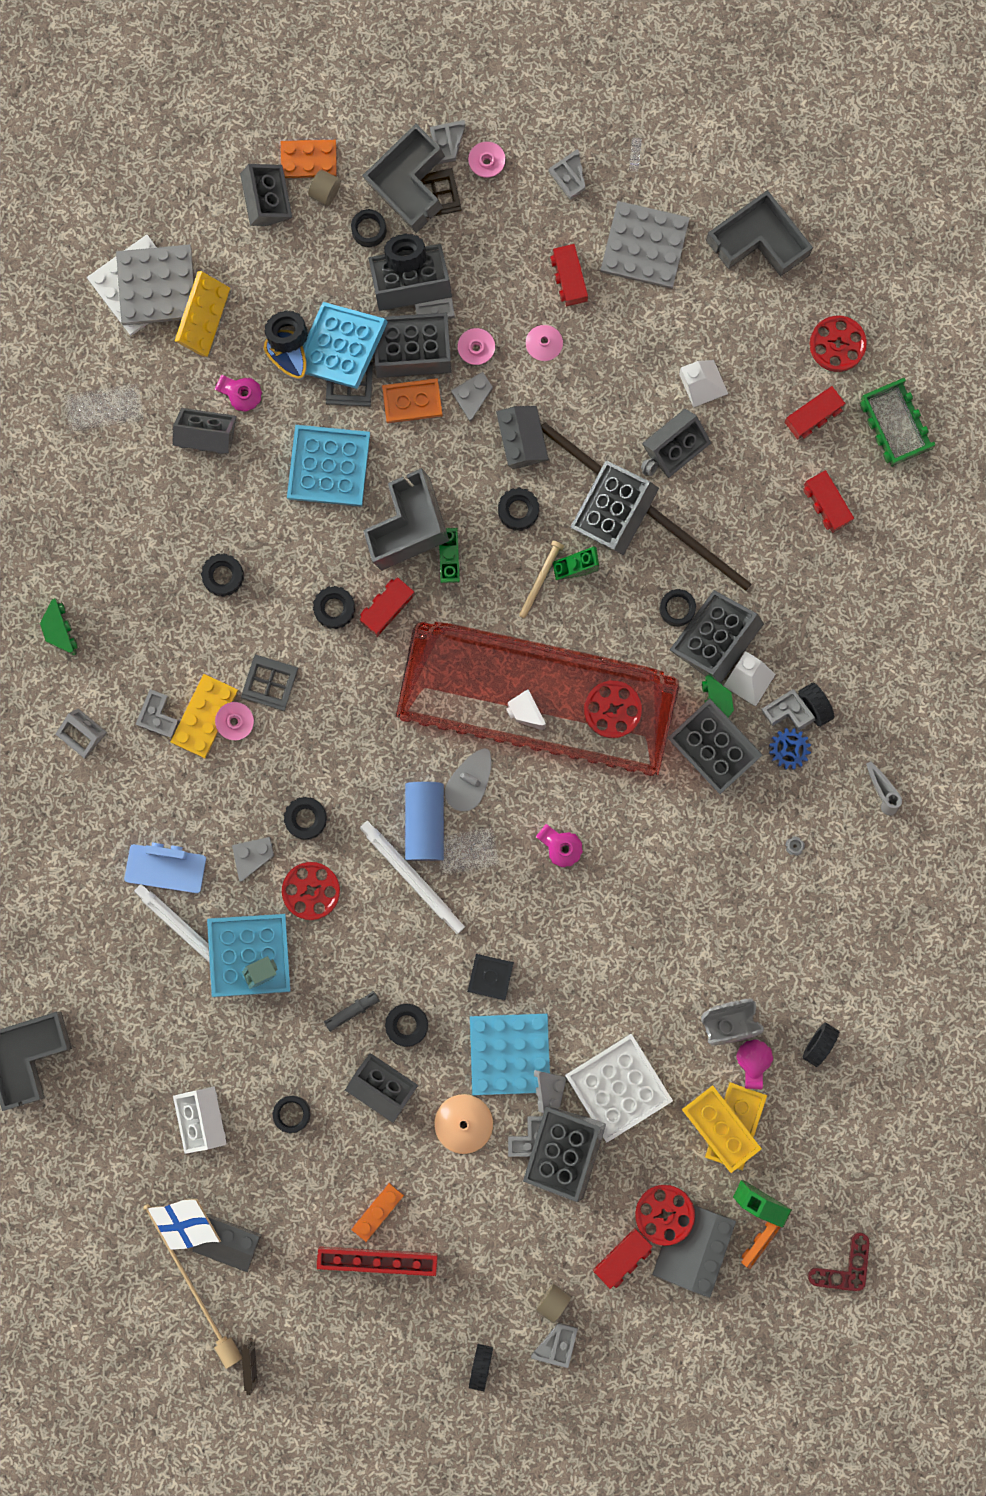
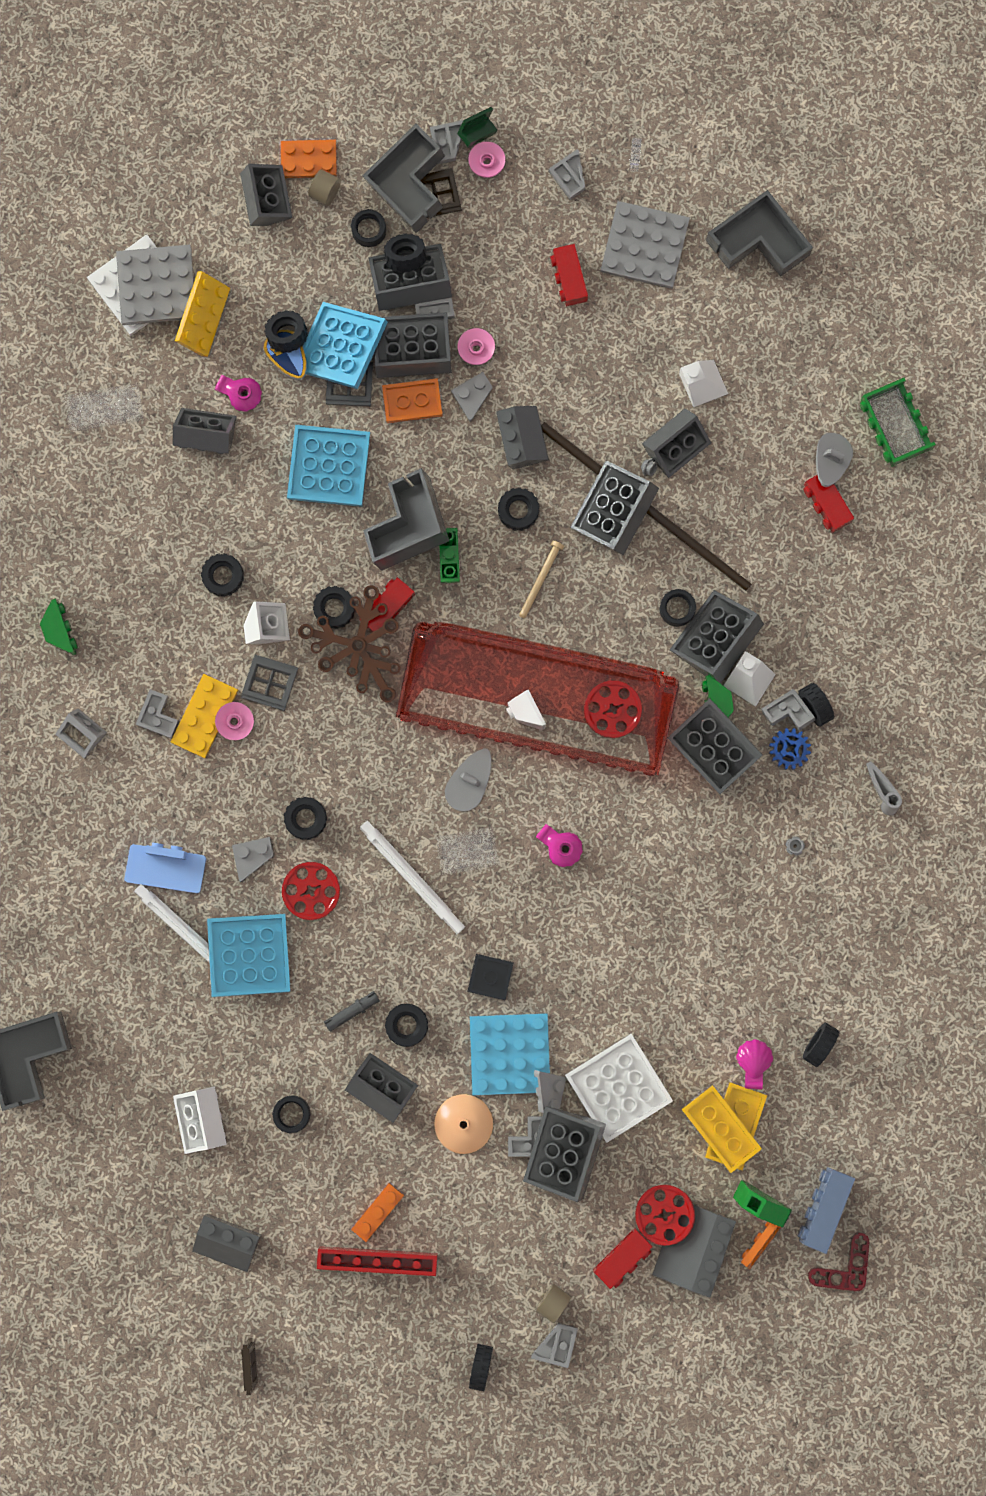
flag [143,1199,242,1369] -> none
sand green brick [242,956,278,989] -> none
medium blue brick [405,782,444,861] -> none
bright pink dish [526,325,563,361] -> none
green slope [553,546,599,580] -> none
light grey animal [701,999,764,1046] -> none
red brick [784,386,845,440] -> none
red wedge [810,315,867,372] -> none
none -> white slope [244,601,290,644]
none -> reddish brown plant [298,585,401,703]
none -> dark green panel [457,107,498,148]
none -> sand blue brick [797,1167,855,1254]
none -> light grey shield [816,433,853,487]

